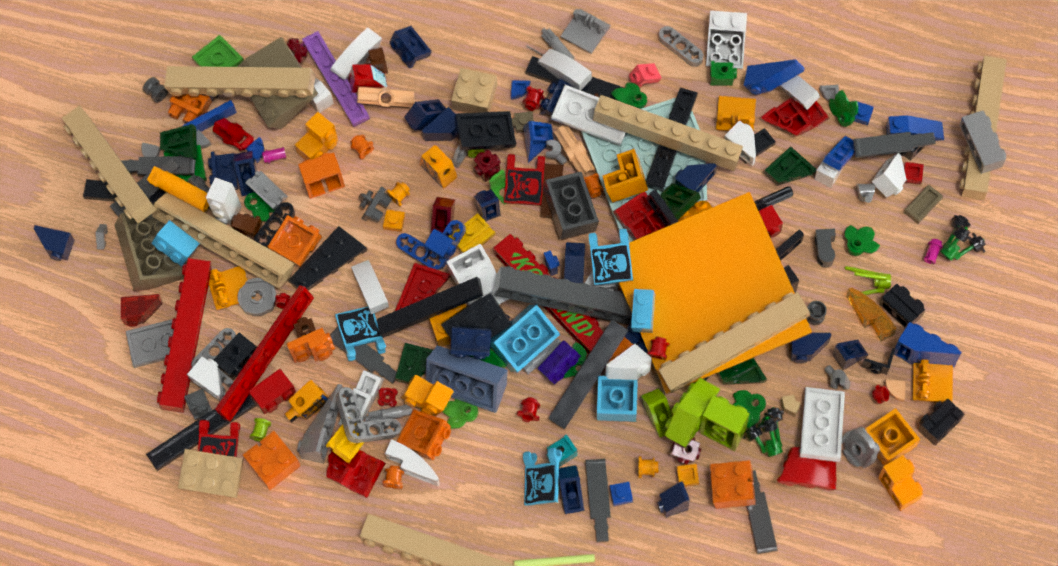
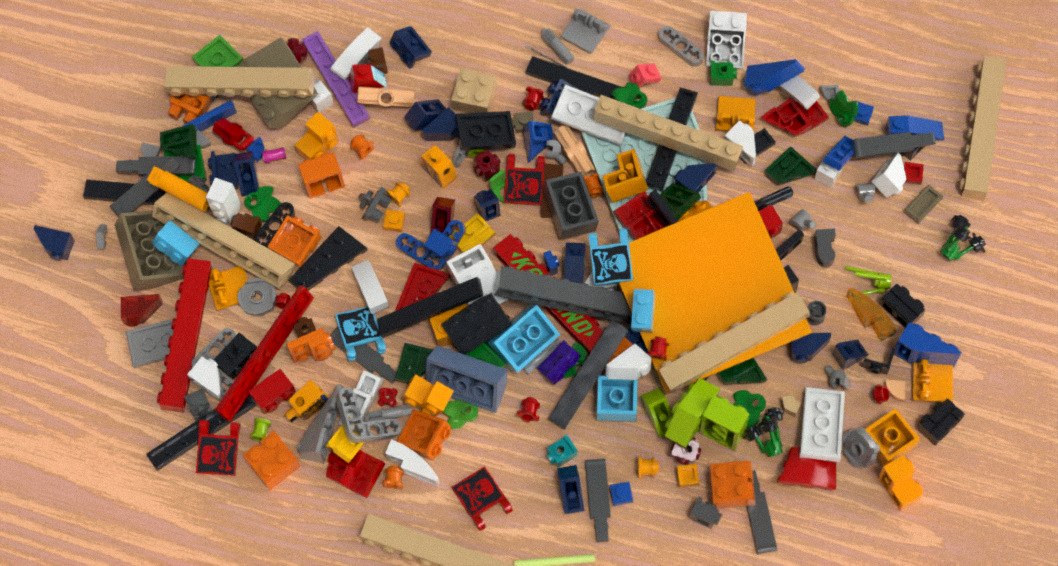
tan brick [62,105,156,223] -> none
dark grey wheel [142,77,168,103] -> none
tan plate [178,449,244,498] -> none
light grey hinge [245,170,288,210] -> none
dark blue bracket [450,326,492,359] -> none
blue tile [511,80,531,99] -> none
flag [523,448,562,506] -> none
white slope [538,49,592,90] -> none
dark blue slope [657,481,690,518] -> none
green plate [844,225,880,256] -> none
dark pink pin [923,238,943,264] -> none
light grey brick [959,110,1006,174] -> none
none -> flag [451,467,513,531]
none -> dark grey brick [690,497,722,529]
none -> light grey piece [789,209,816,231]

